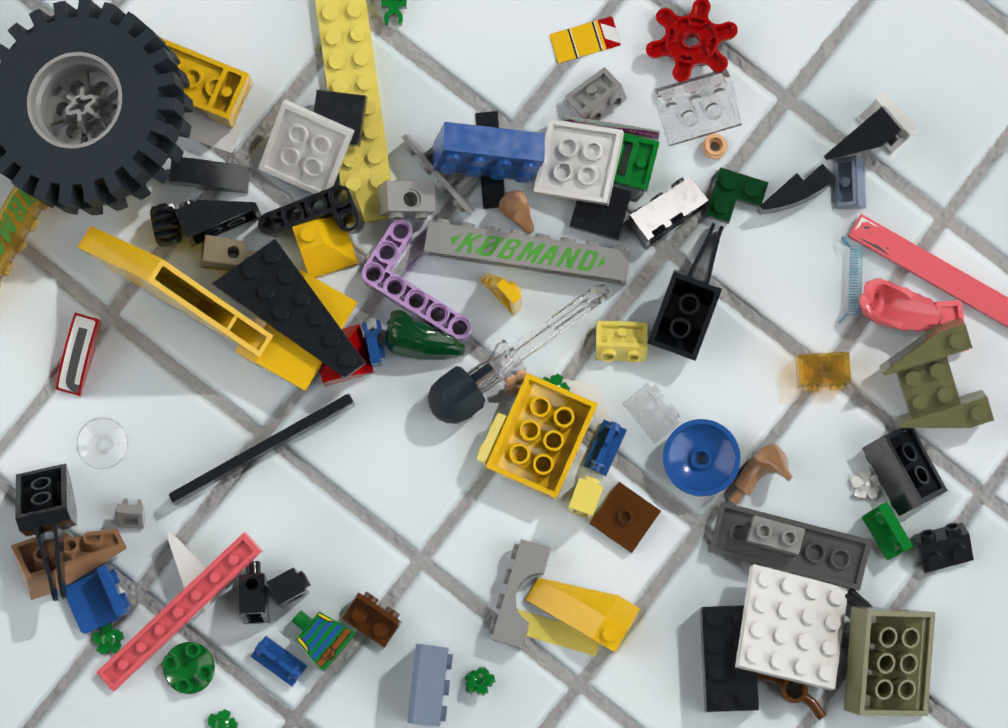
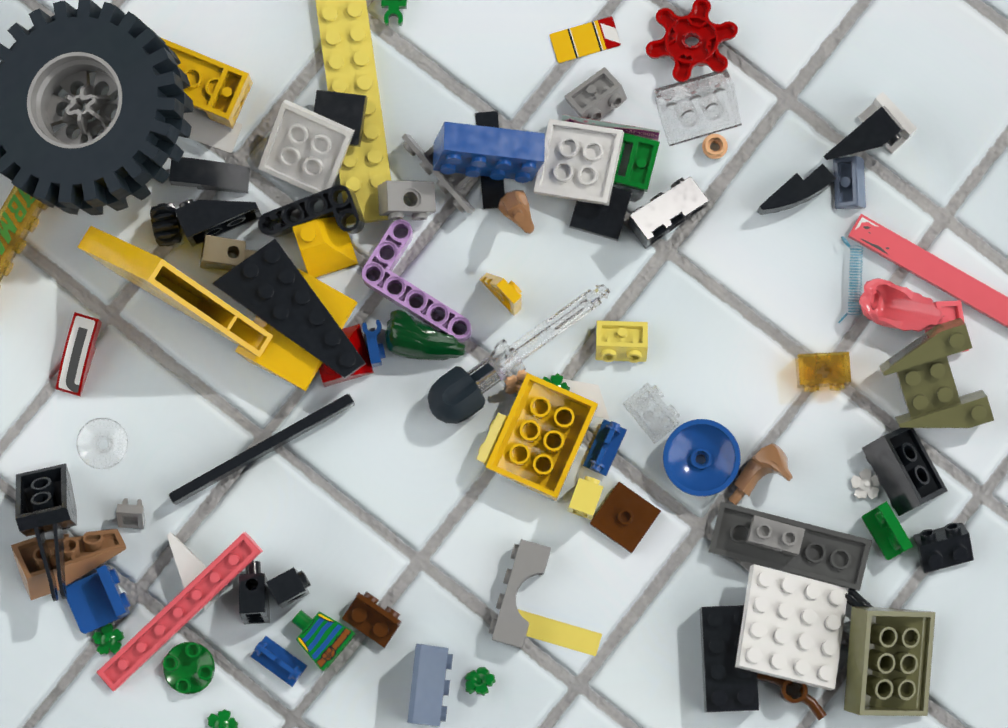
light grey brick [424,218,631,285] -> none
yellow wedge [525,578,640,653] -> none
black slope [647,223,724,361] -> none
dark green plate [705,167,769,224] -> none

